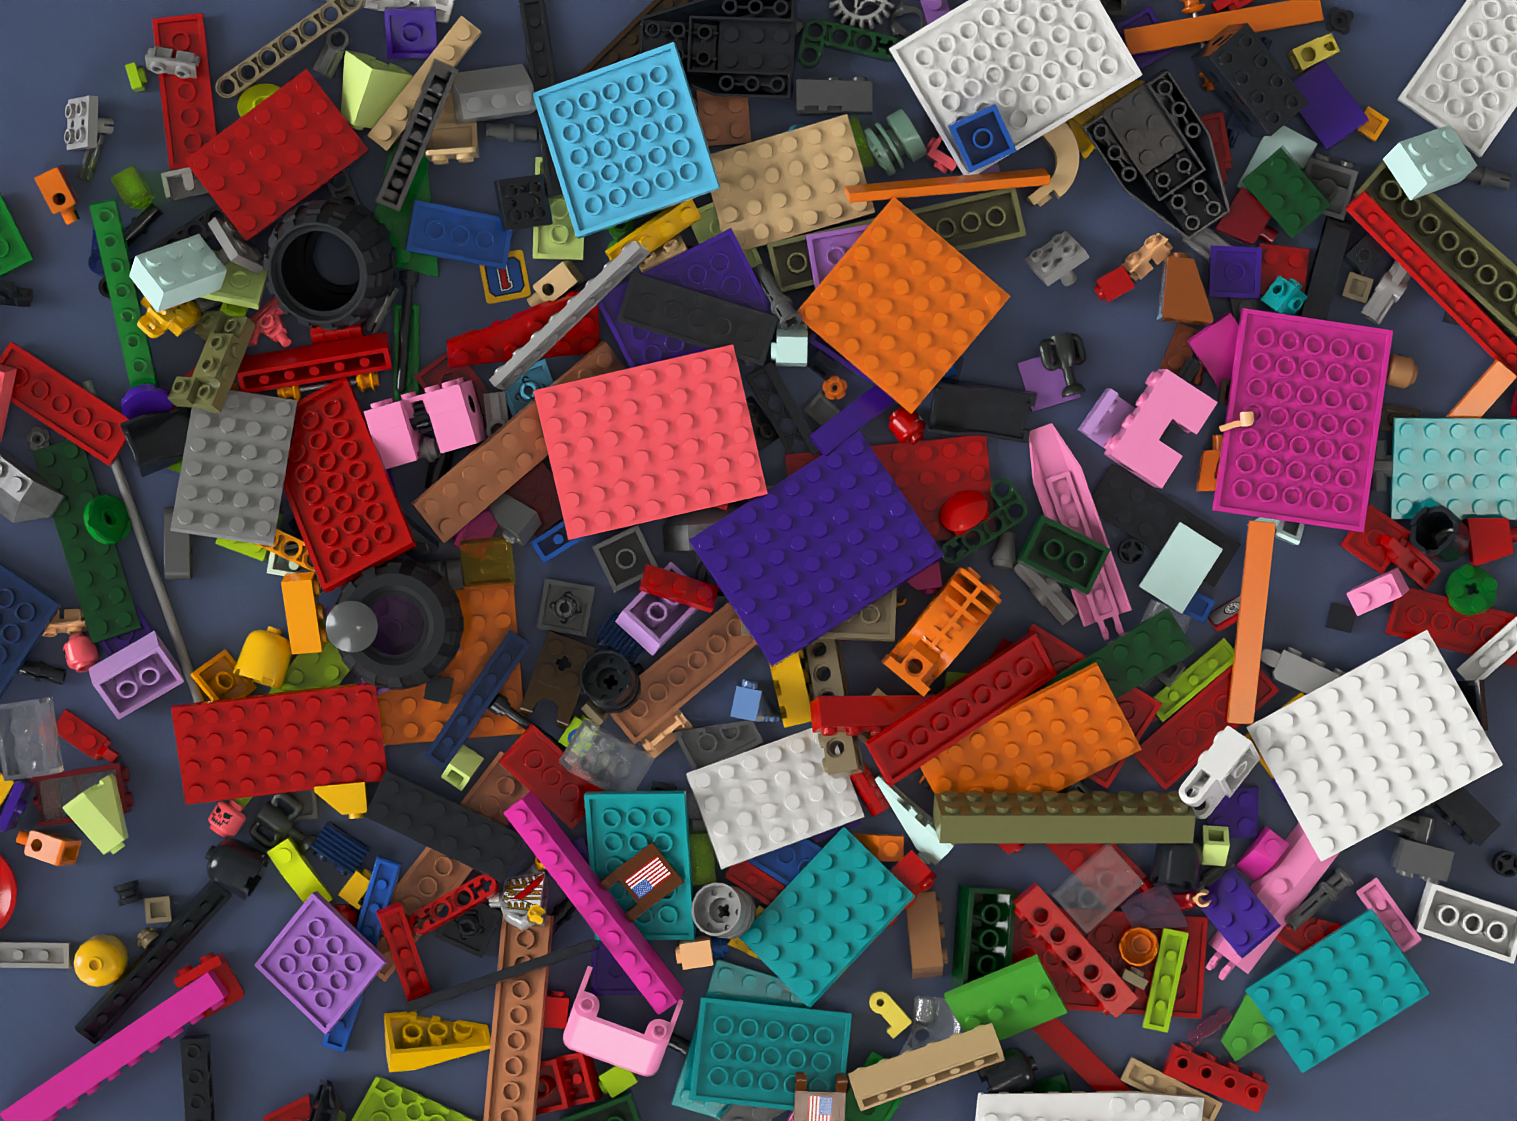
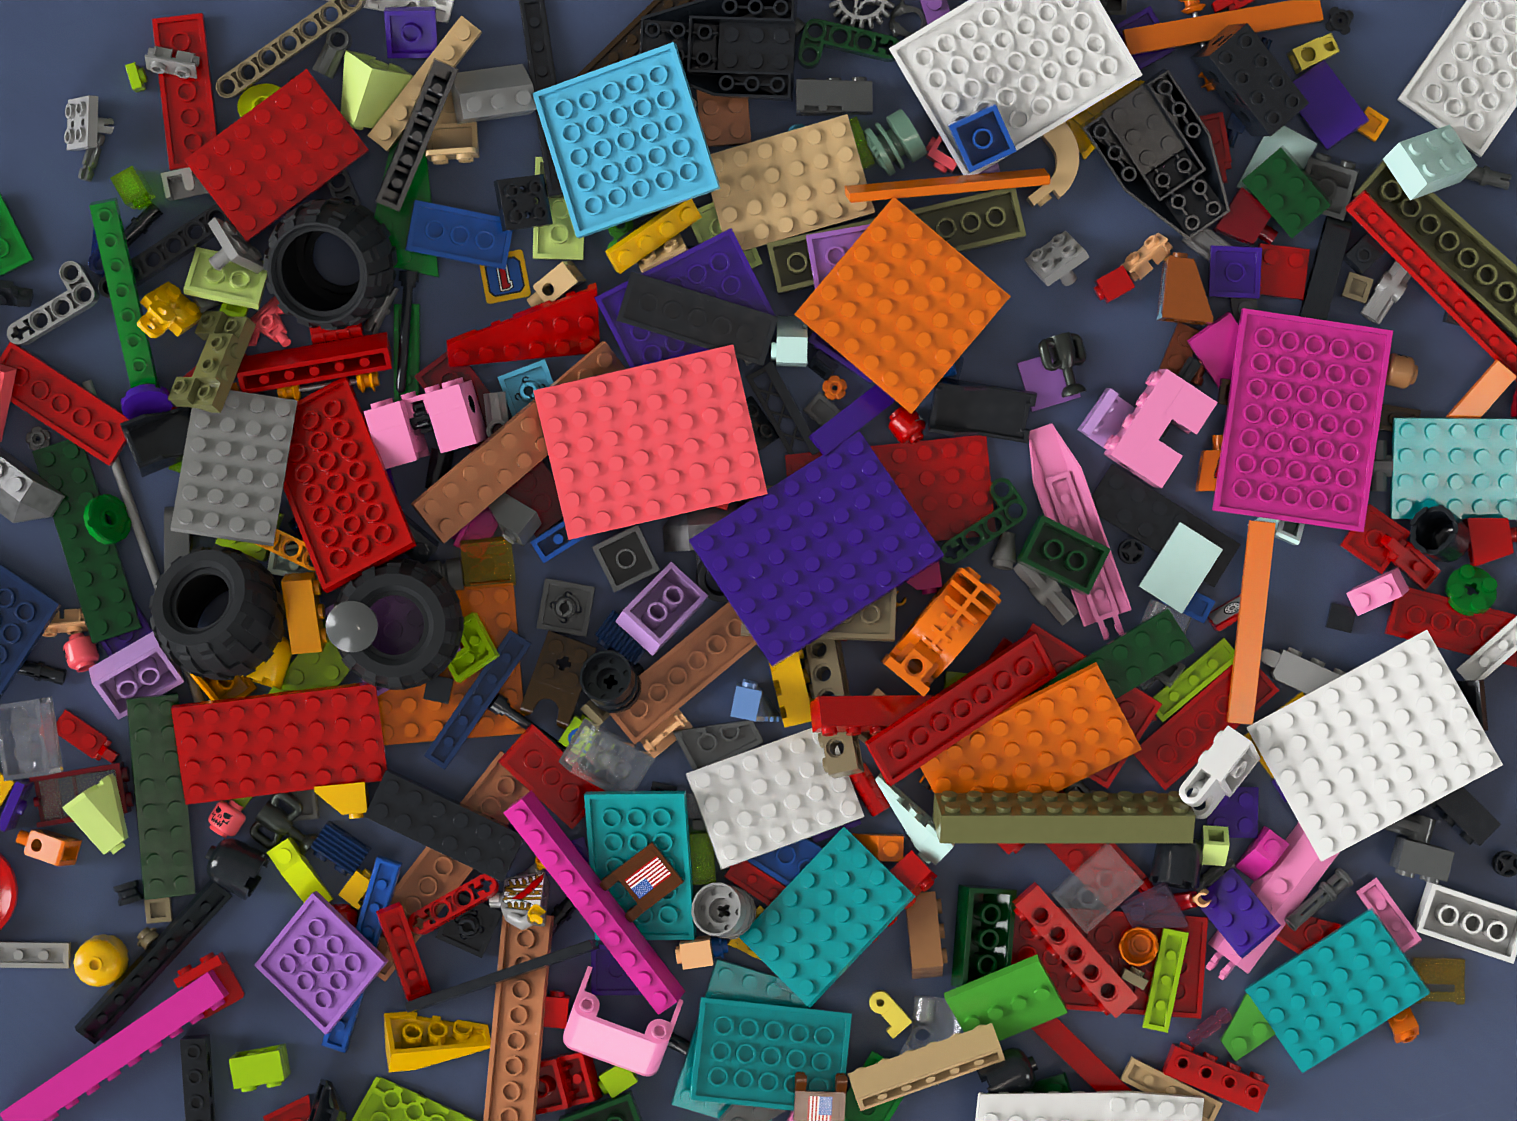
orange torso [34,165,80,225] -> none
light aqua brick [129,234,227,312] -> none
light grey plate [420,437,441,462] -> none
yellowish green brick [441,744,484,791] -> none
dark grey pin [486,122,538,143] -> none
light grey plate [489,240,651,391] -> none
red plate [639,564,719,613] -> none
dark grey pin [753,264,802,330] -> none
red dish [940,490,989,536] -> none
light nougat hand [1219,412,1254,432] -> none
teal brick [1261,275,1308,316] -> none
none -> light grey beam [7,261,99,346]
none -> dark green plate [126,693,196,900]
none -> black tyre [149,546,286,680]
none -> lime brick [229,1043,291,1092]
none -> lime plate [448,612,500,683]
none -> orange bracket [1387,1006,1419,1043]
none -> clear yellow plate [1413,957,1465,1005]

